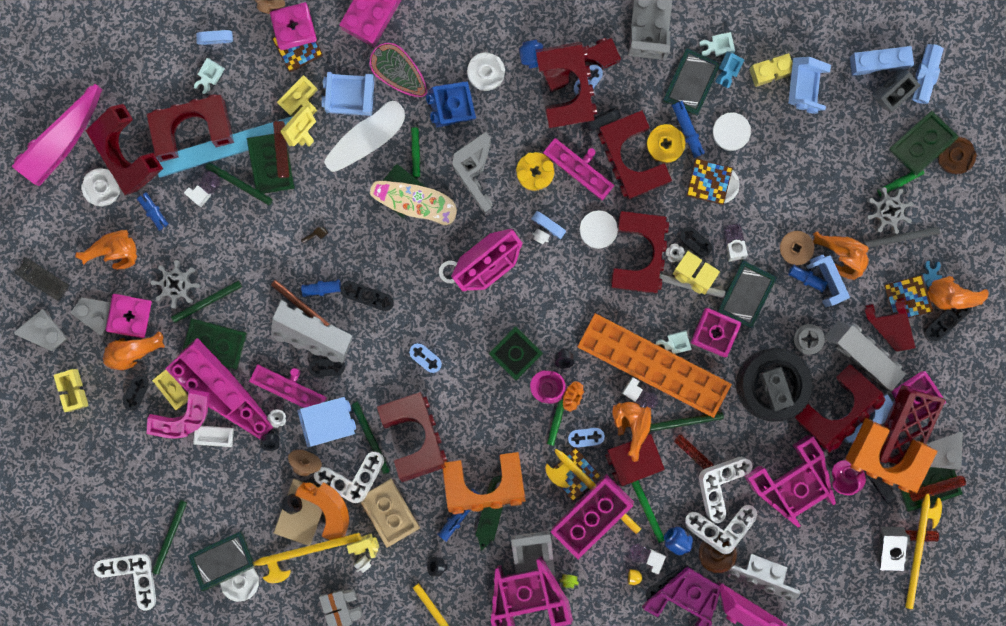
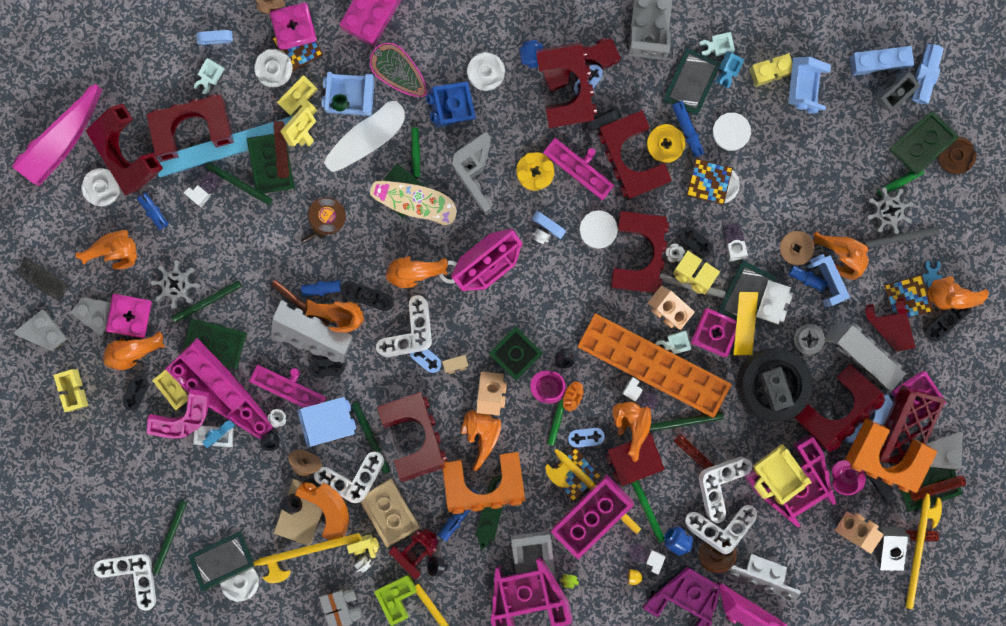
none -> dark azure plate [202,420,235,448]
none -> white tile [255,49,292,87]
none -> orange hair [305,299,364,333]
none -> reddish brown tile [307,197,346,235]
none -> dark green plate [330,94,349,112]
none -> lime plate [374,574,417,626]
none -> white beam [376,295,432,357]
none -> orange hair [386,256,448,288]
none -> dark red tile [388,528,439,580]
none -> tan piece [442,355,469,374]
none -> orange hair [460,410,501,471]
none -> light nougat brick [477,371,507,415]
none -> light nougat brick [647,285,694,330]
none -> yellow sticker [734,292,758,355]
none -> light yellow piece [753,444,811,505]
none -> white bracket [756,280,793,325]
none -> light nougat brick [834,512,884,554]

